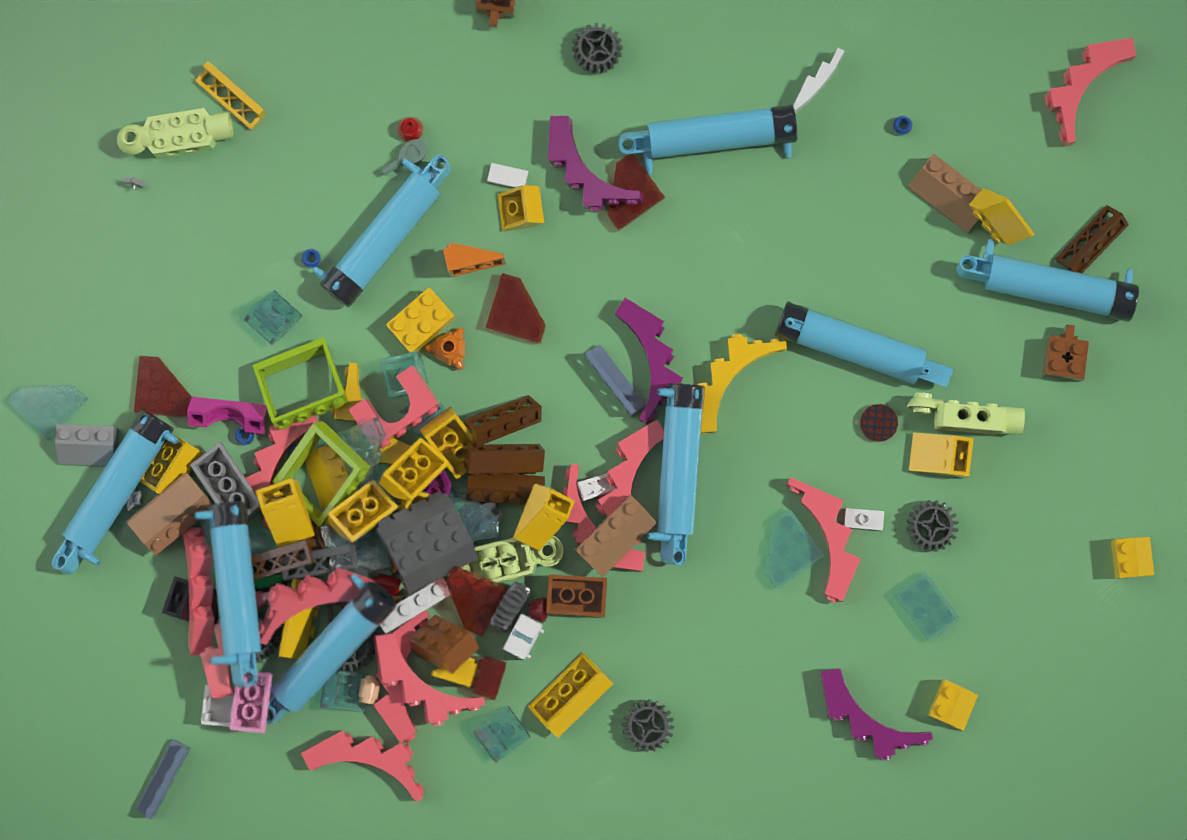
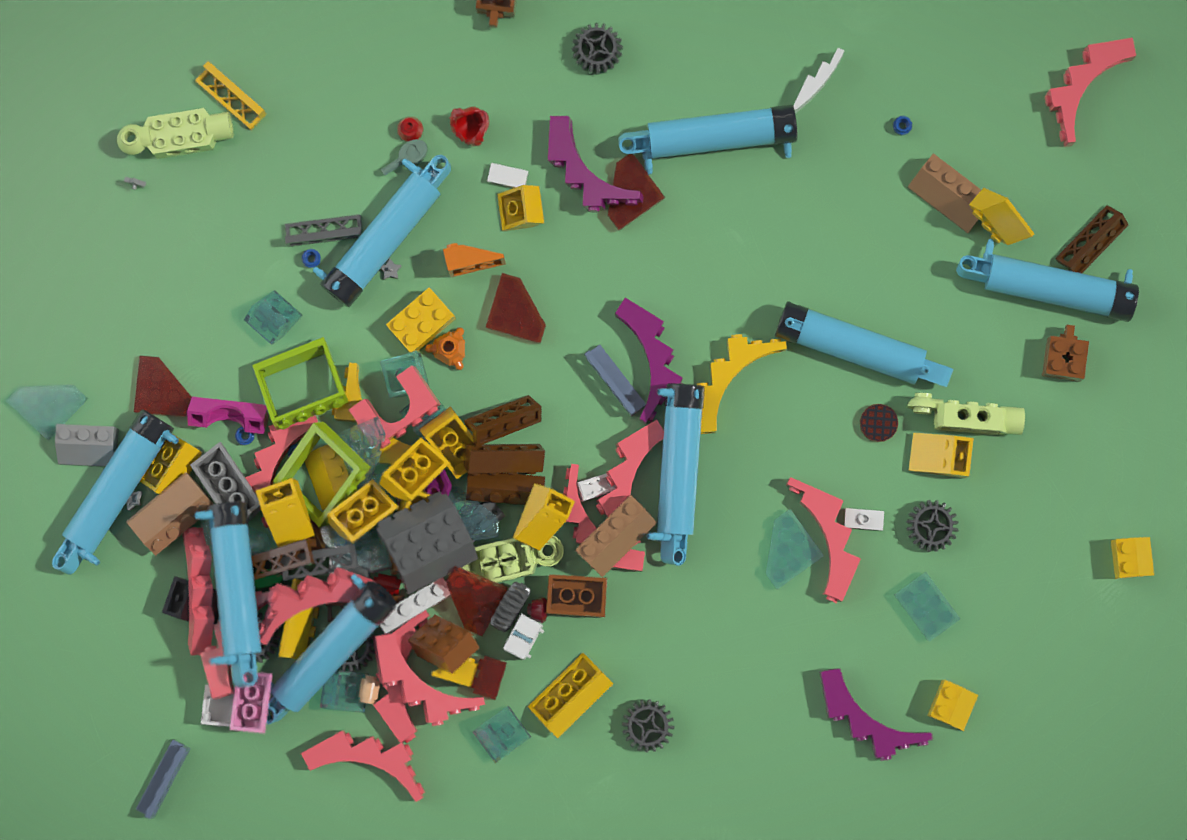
none -> dark grey fence [285,214,363,247]
none -> light grey piece [381,259,401,280]
none -> red hair [449,107,489,147]

